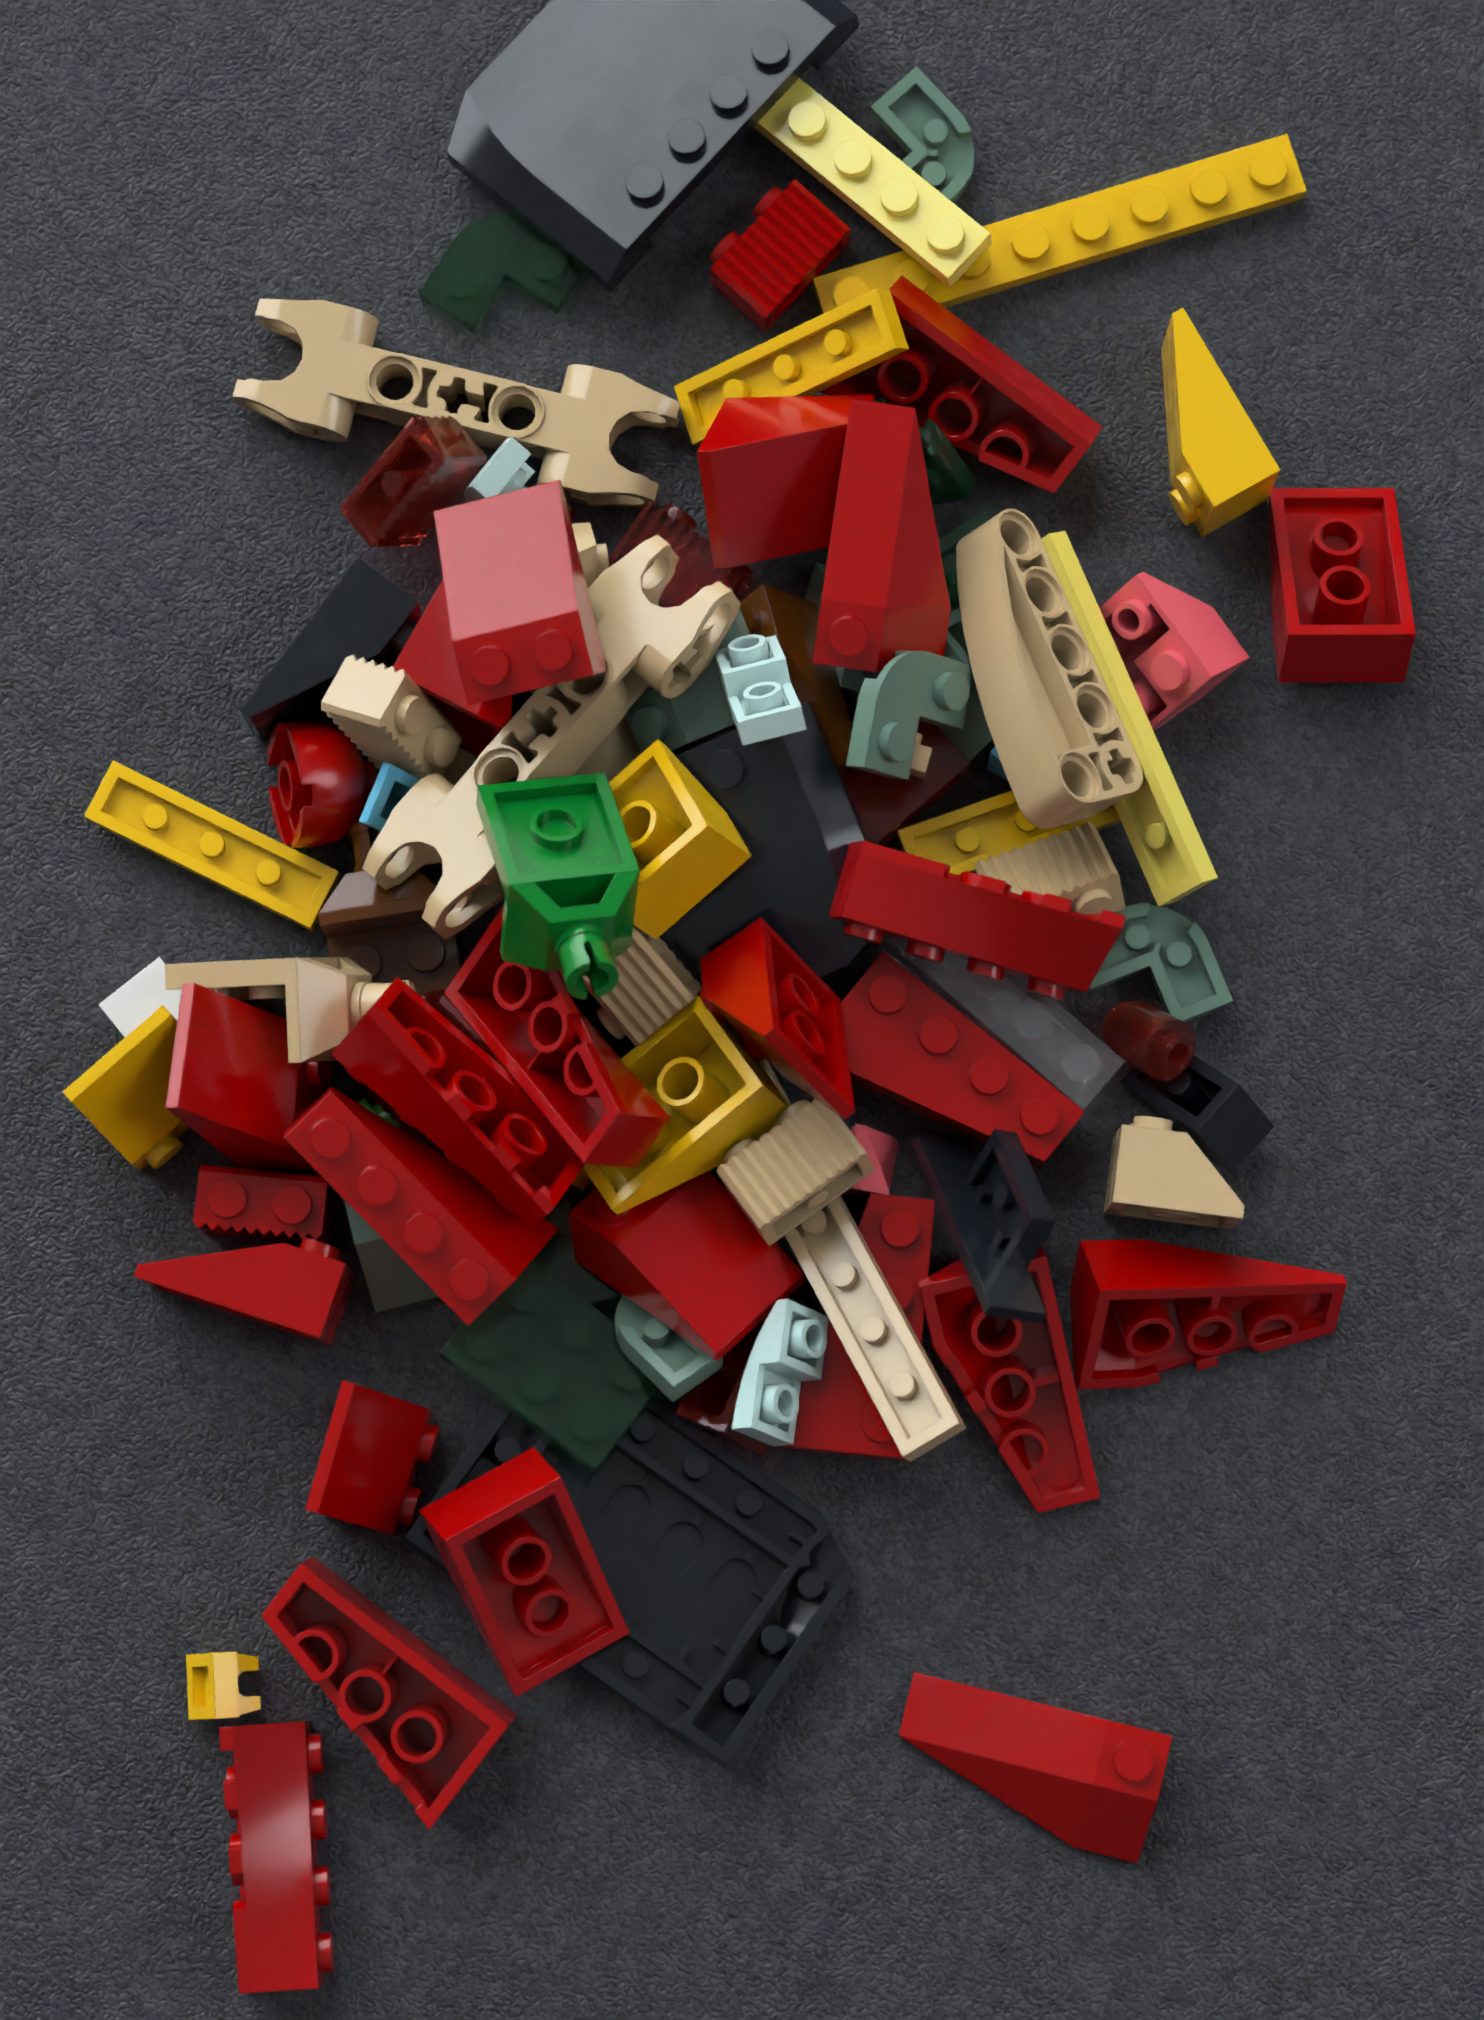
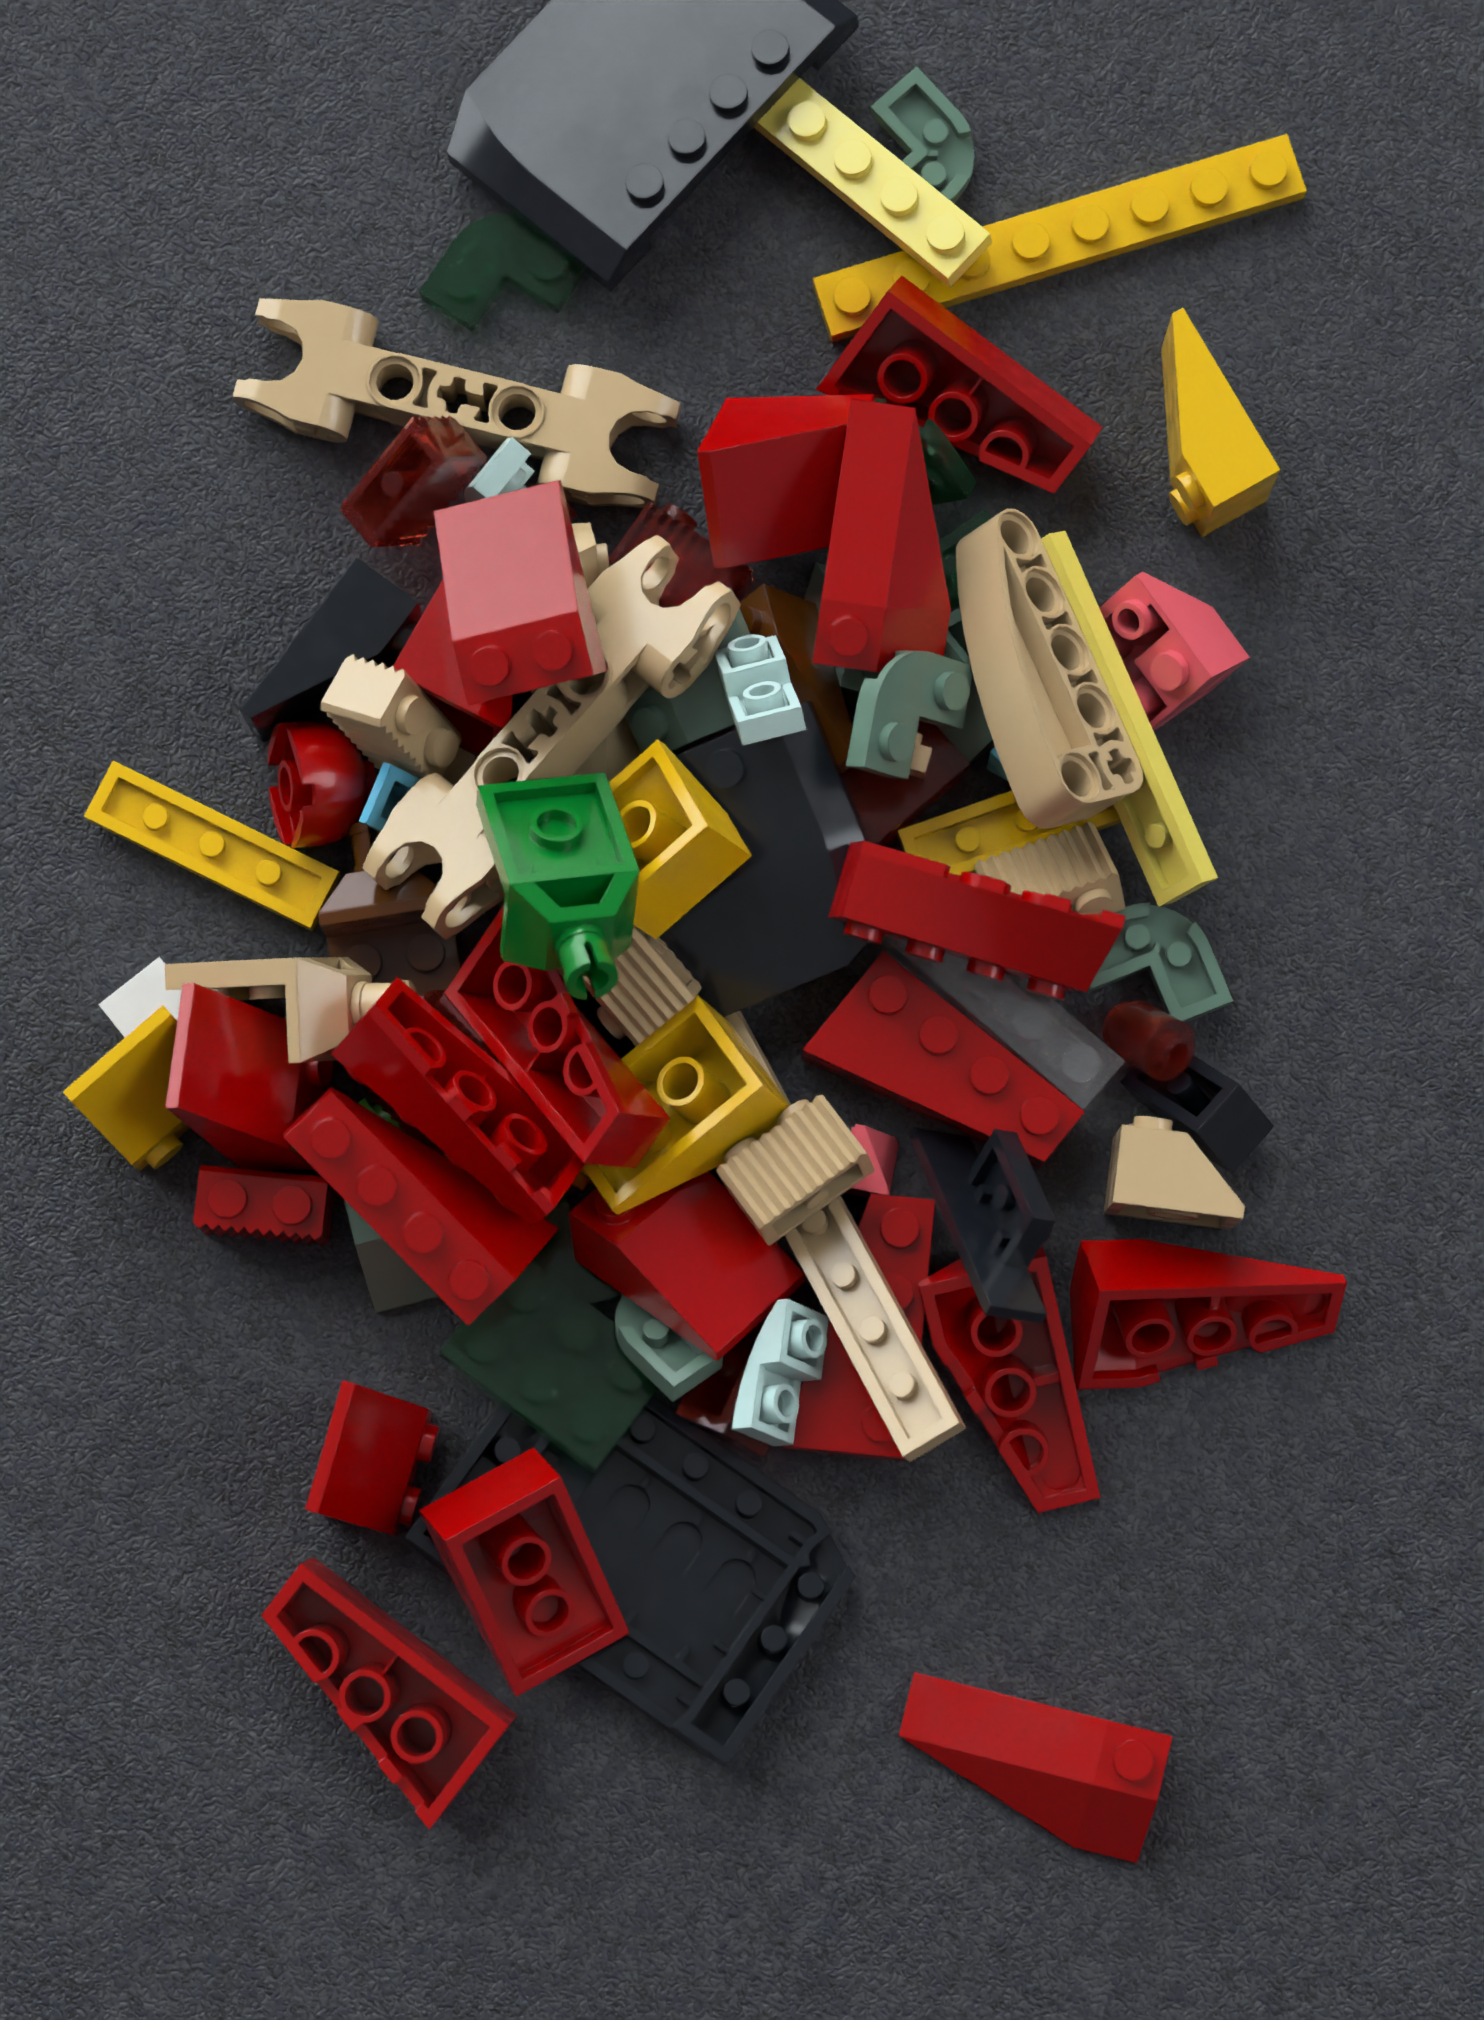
red slope [134,1237,356,1347] -> none
yellow tile [186,1651,261,1720] -> none
red wedge [219,1721,335,1994] -> none
yellow plate [674,288,909,445] -> none
red slope [699,917,855,1119] -> none
red brick [710,179,851,332] -> none
red slope [1268,488,1416,683] -> none

